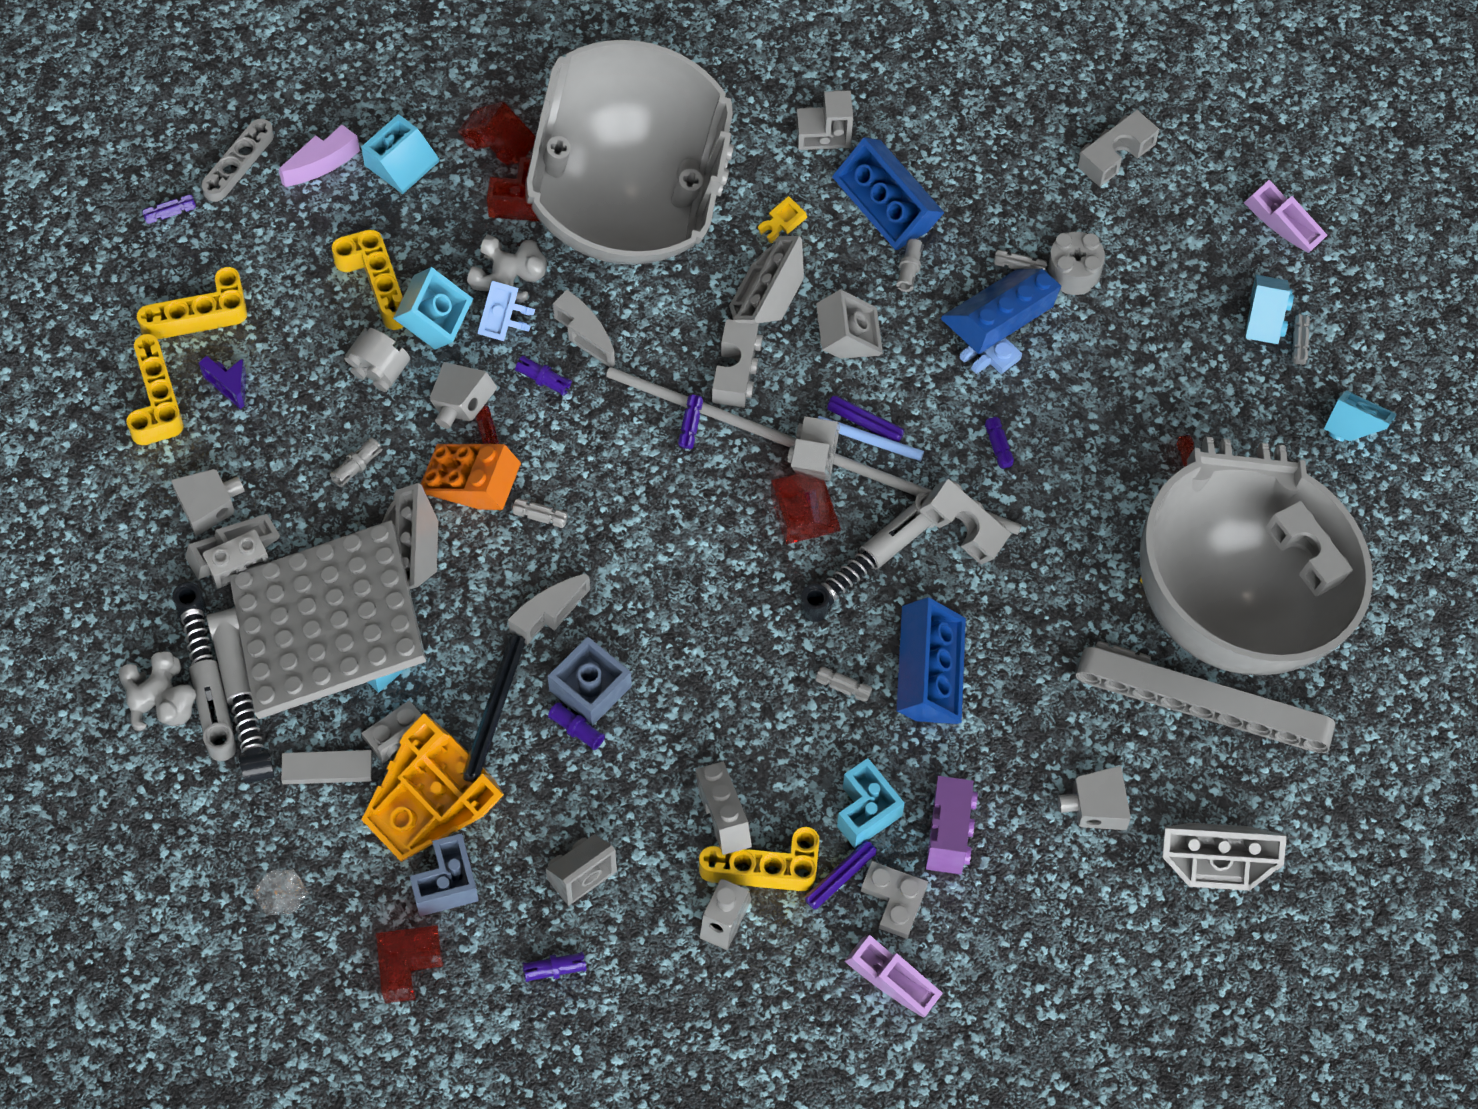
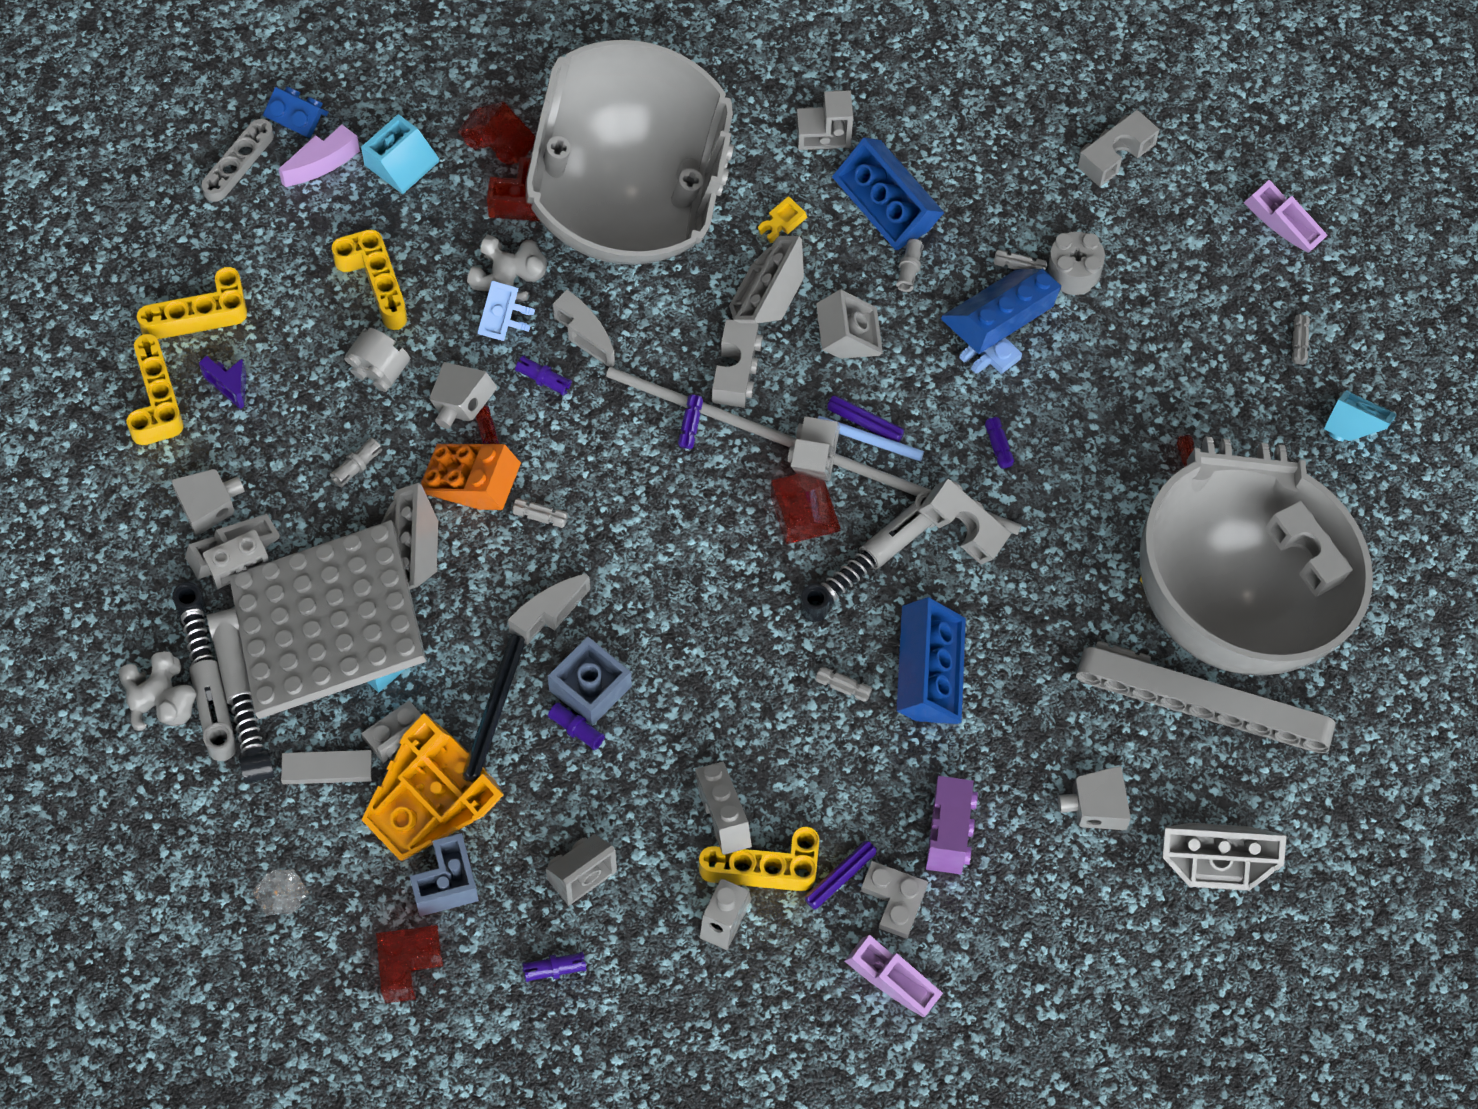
axle [142,194,196,224] -> none
medium azure brick [393,267,473,350] -> none
medium azure brick [837,758,905,849] -> none
medium azure brick [1245,274,1294,344] -> none
none -> blue bracket [263,86,329,138]

